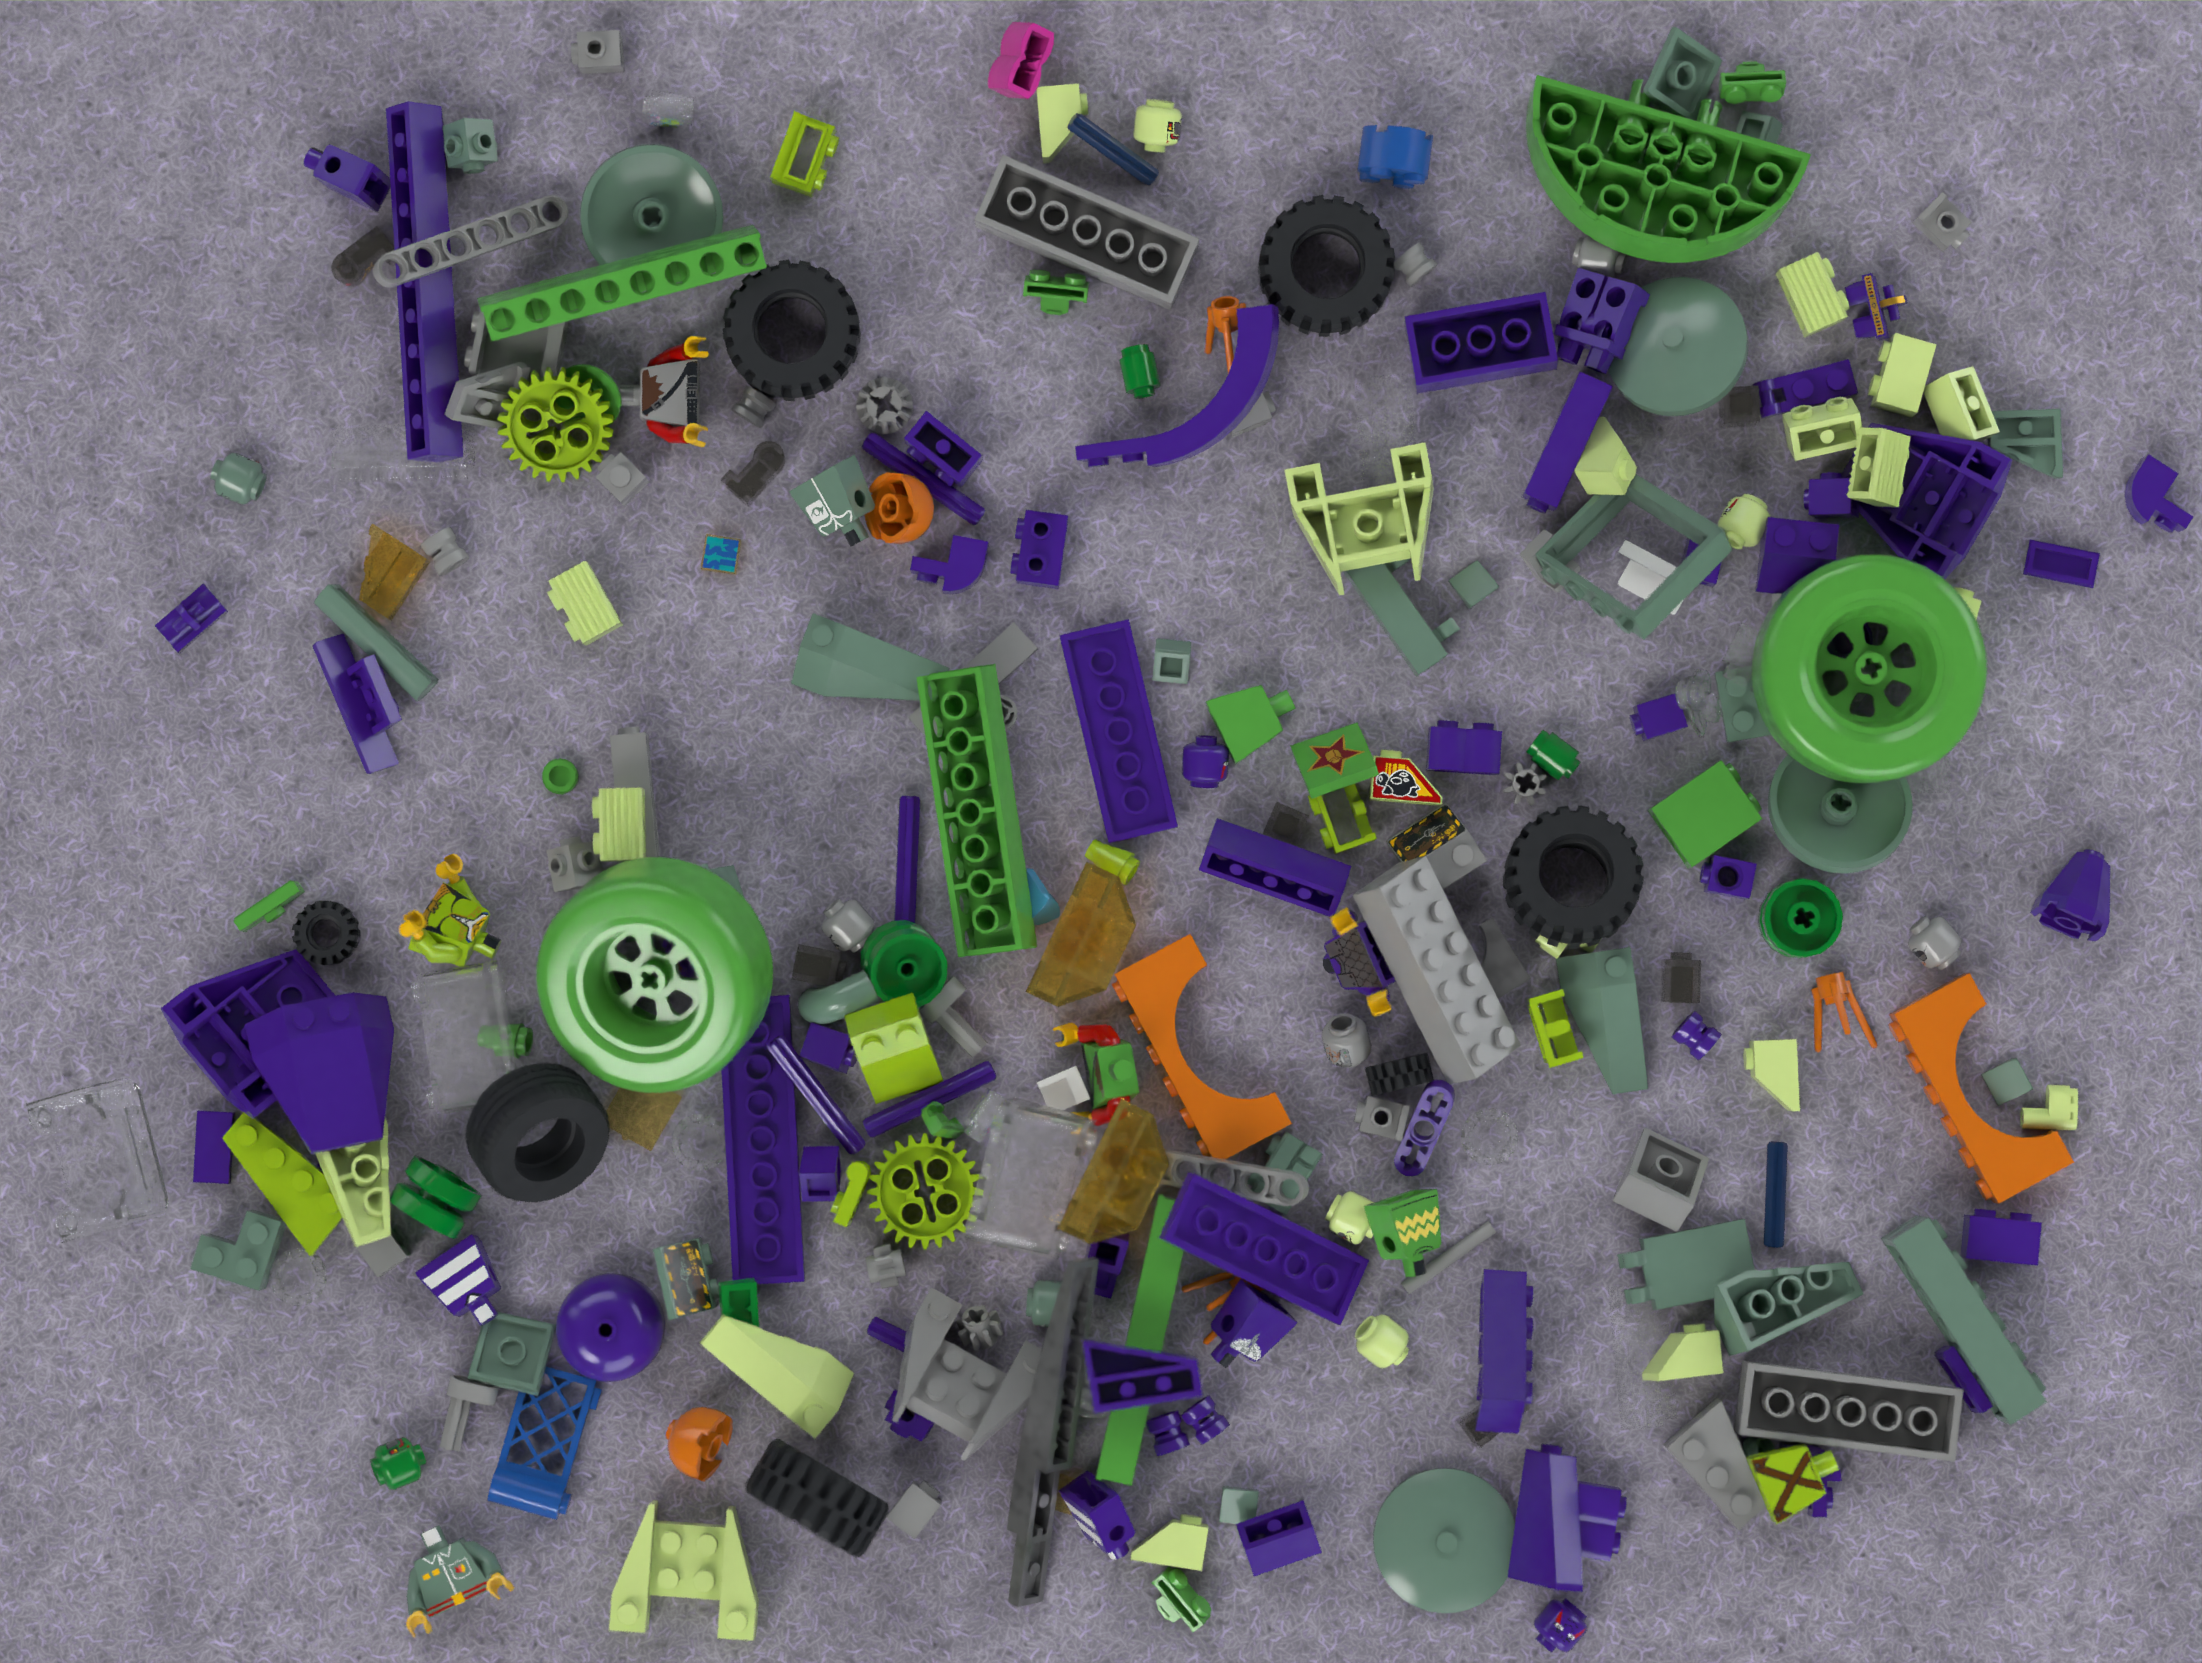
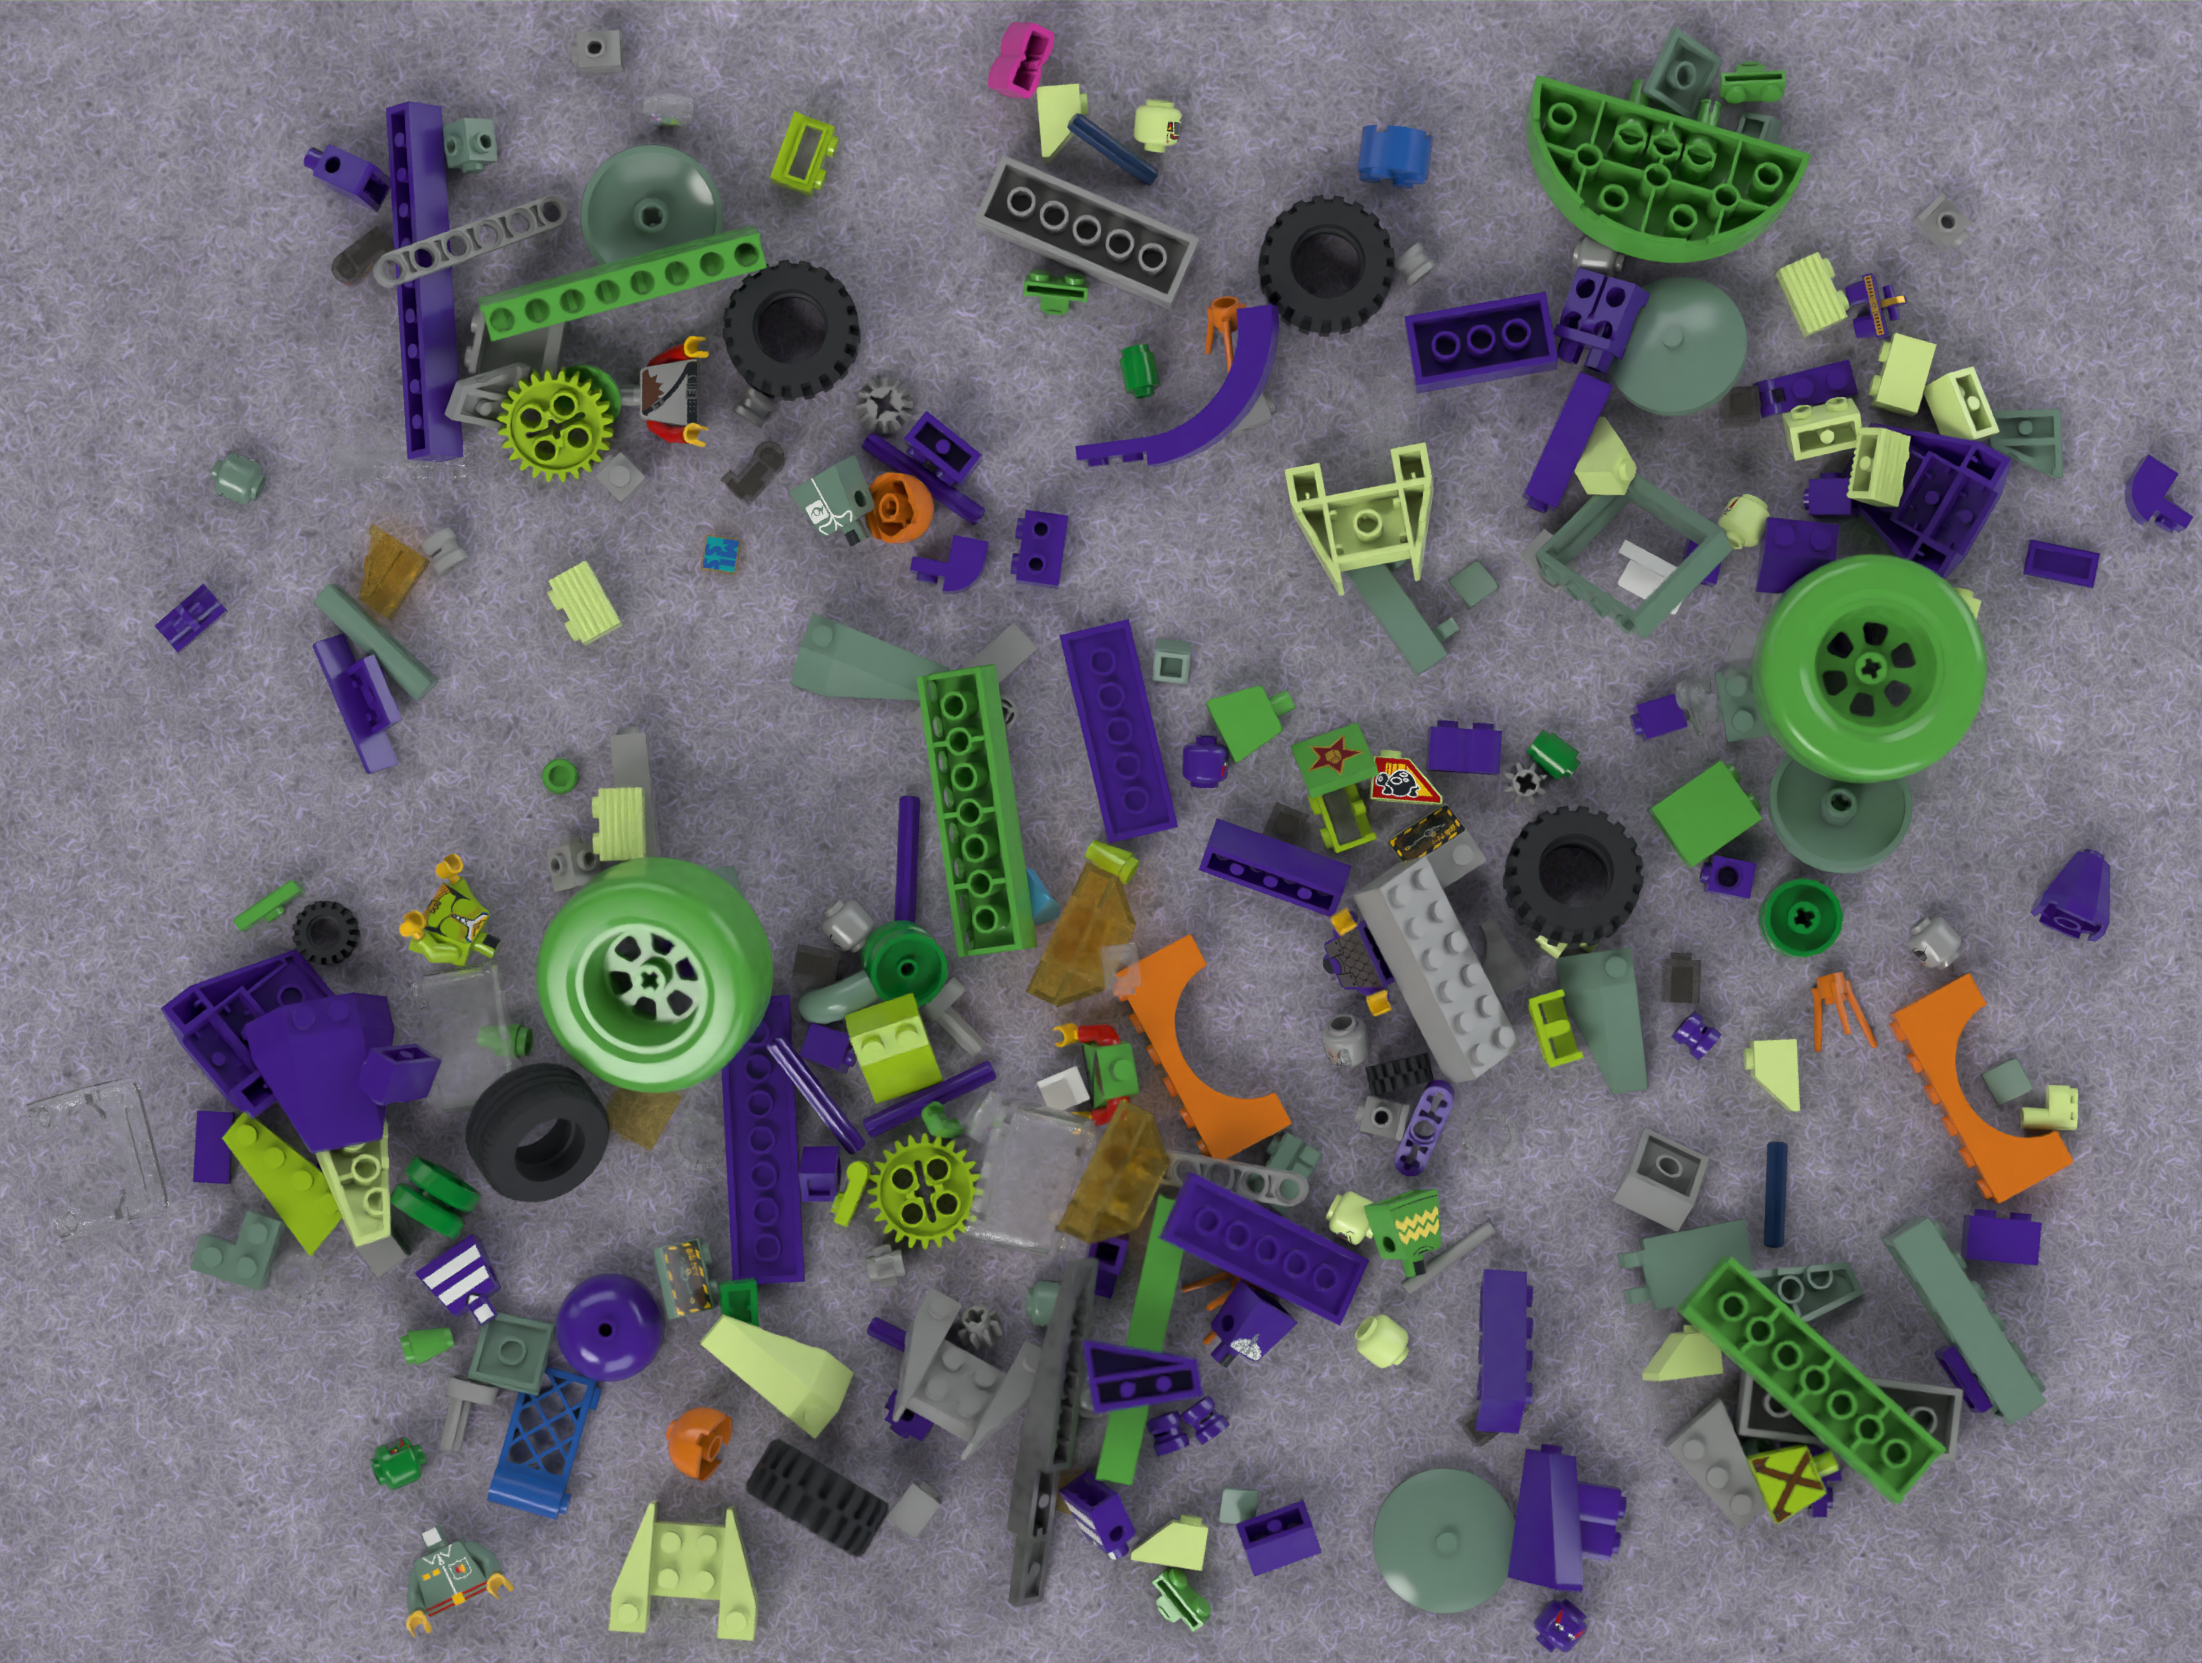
none -> dark purple brick [356,1043,442,1106]
none -> bright green cone [399,1326,455,1366]
none -> clear brick [1100,943,1141,997]
none -> bright green tile [1676,1256,1947,1504]

